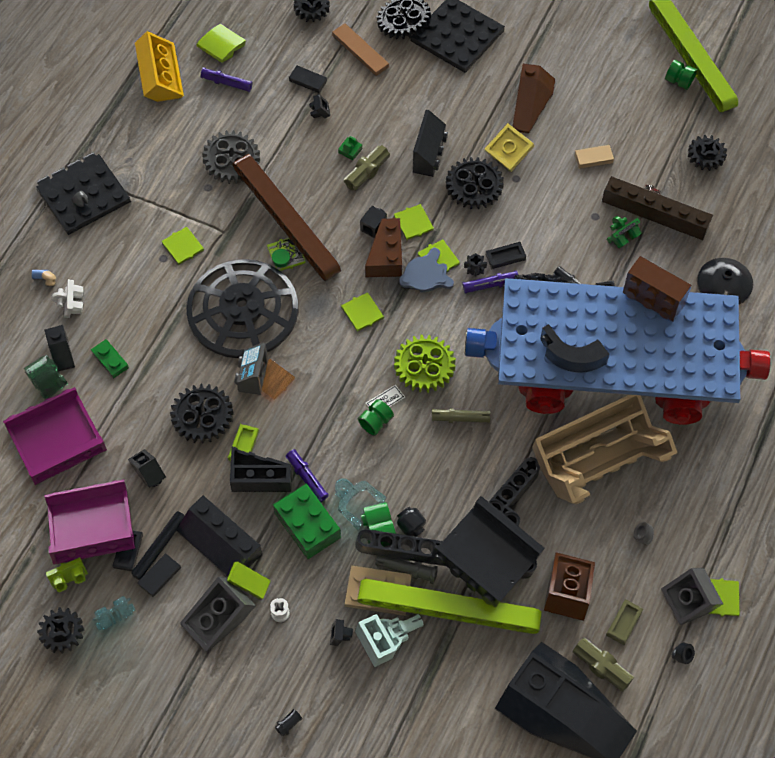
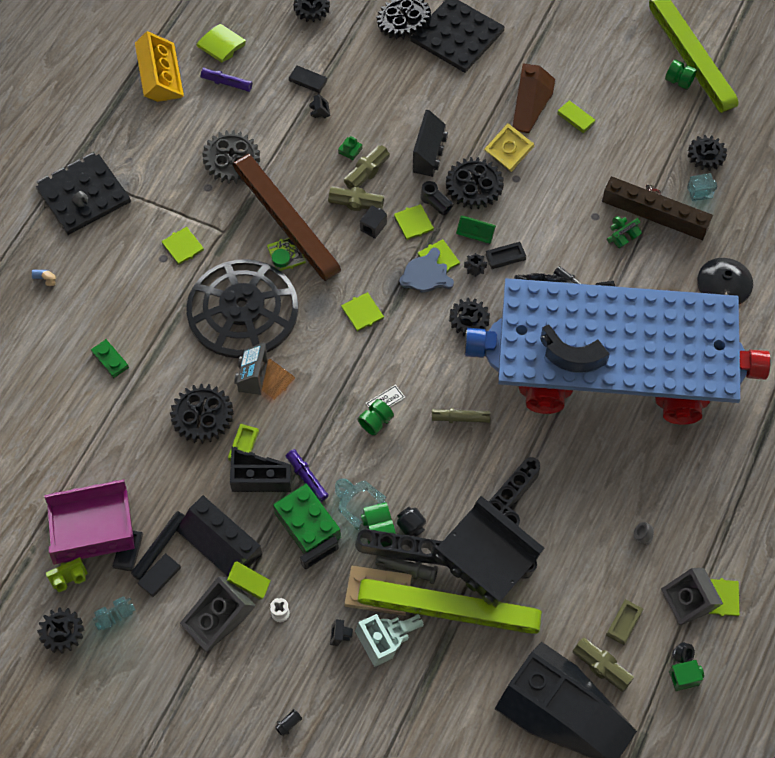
magenta panel [3,387,107,485] -> none
clear green brick [23,355,68,400] -> none
black slope [44,325,75,372] -> none
white hips [52,279,83,318] -> none
black slope [128,449,166,488] -> none
medium nougat tile [332,23,389,76] -> none
reddish brown wedge [365,218,402,278] -> none
lime gear [394,335,456,393] -> none
dark purple pin [462,271,518,294] -> none
tan wedge [532,395,677,504] -> none
reddish brown slope [544,552,595,621] -> none
tan tile [575,145,614,169] -> none
reddish brown brick [622,256,692,322] -> none
none -> black tile [300,536,339,569]
none -> olive piece [328,187,384,211]
none -> black piece [420,181,454,215]
none -> black gear [449,298,490,336]
none -> green plate [456,216,496,244]
none -> lime tile [557,100,595,133]
none -> green brick [669,660,704,691]
none -> clear light blue brick [687,173,717,201]

